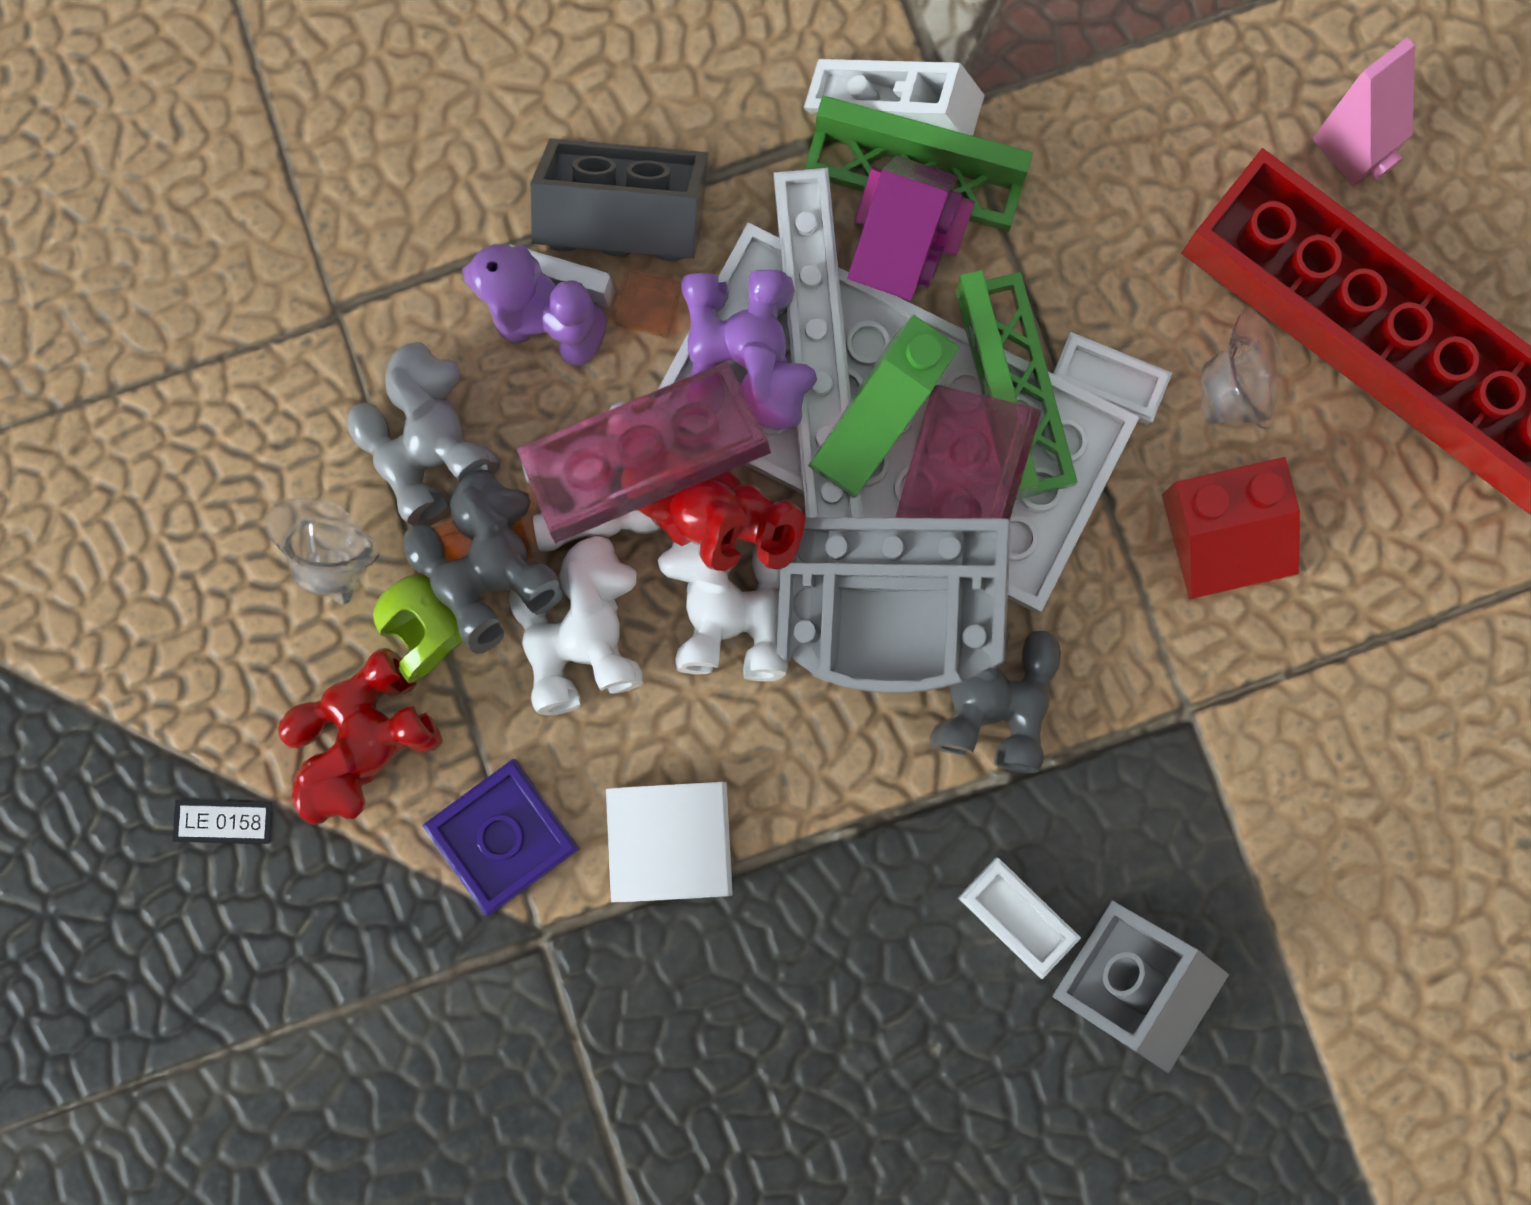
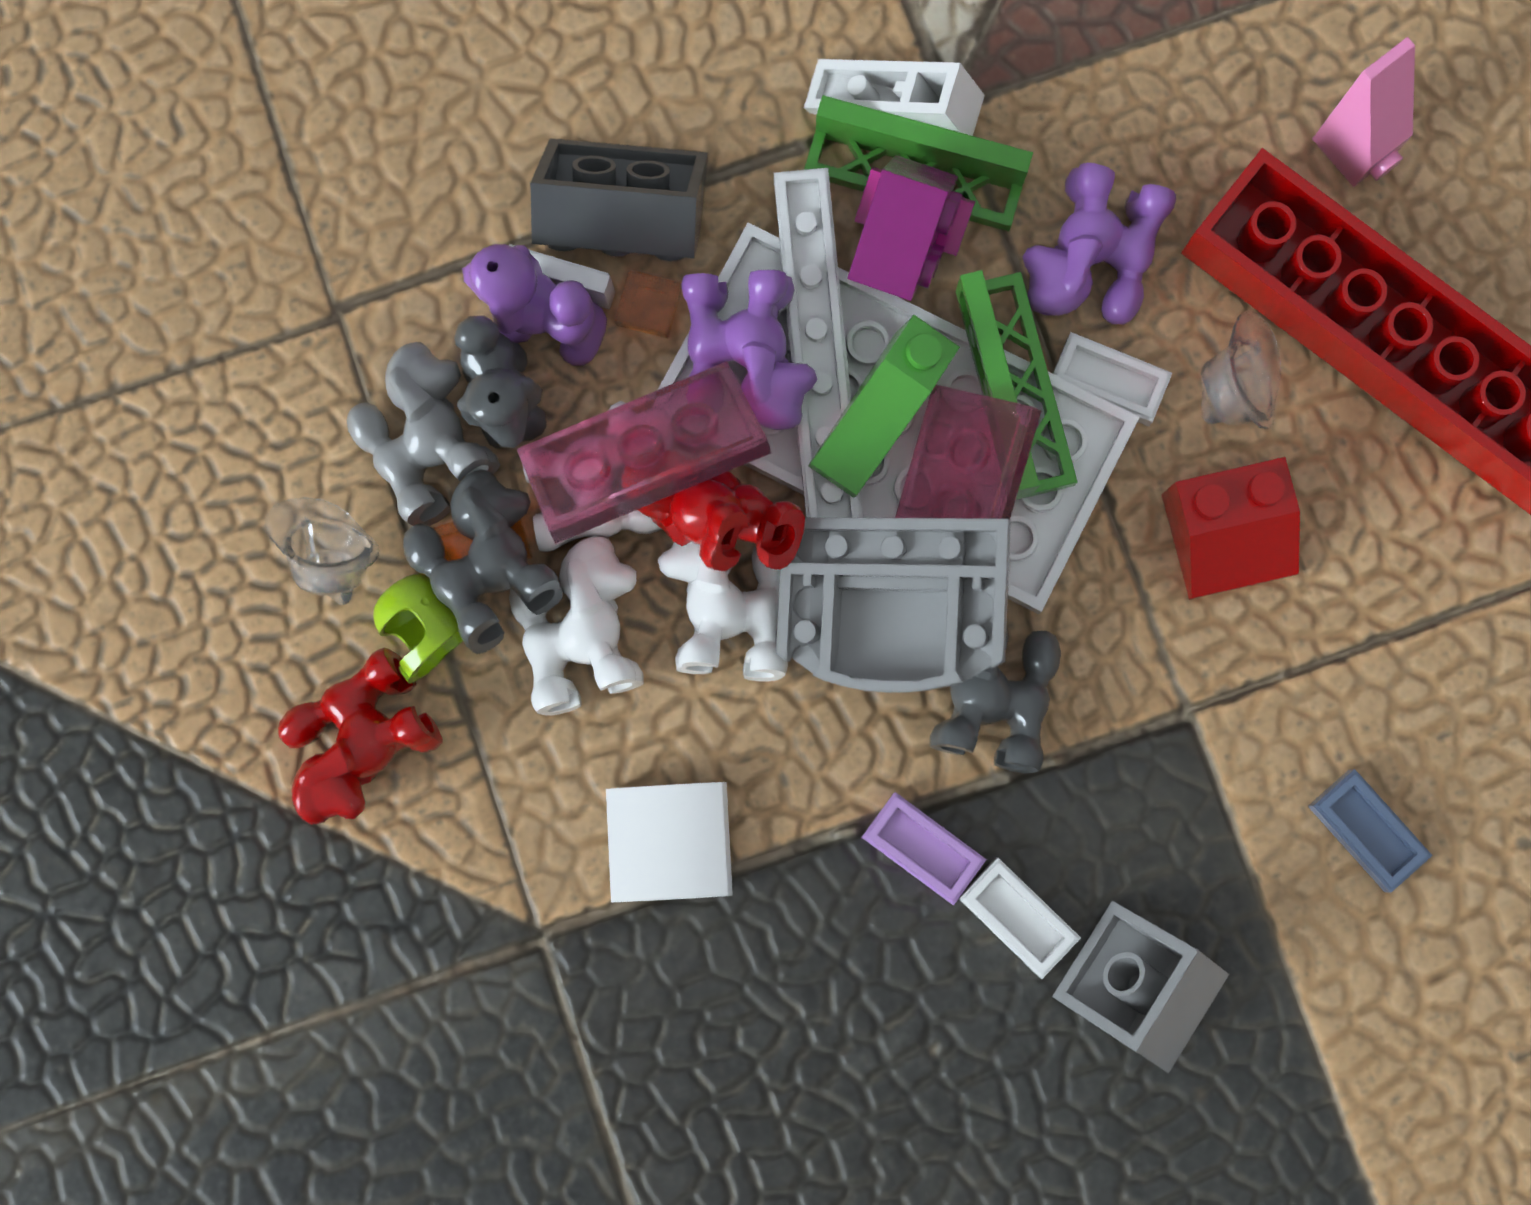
sticker [173,800,272,844] -> none
dark purple tile [422,759,580,917] -> none
none -> dark grey animal [454,315,547,449]
none -> lavender tile [861,792,987,905]
none -> medium lavender animal [1022,162,1176,325]
none -> sand blue tile [1308,769,1433,893]

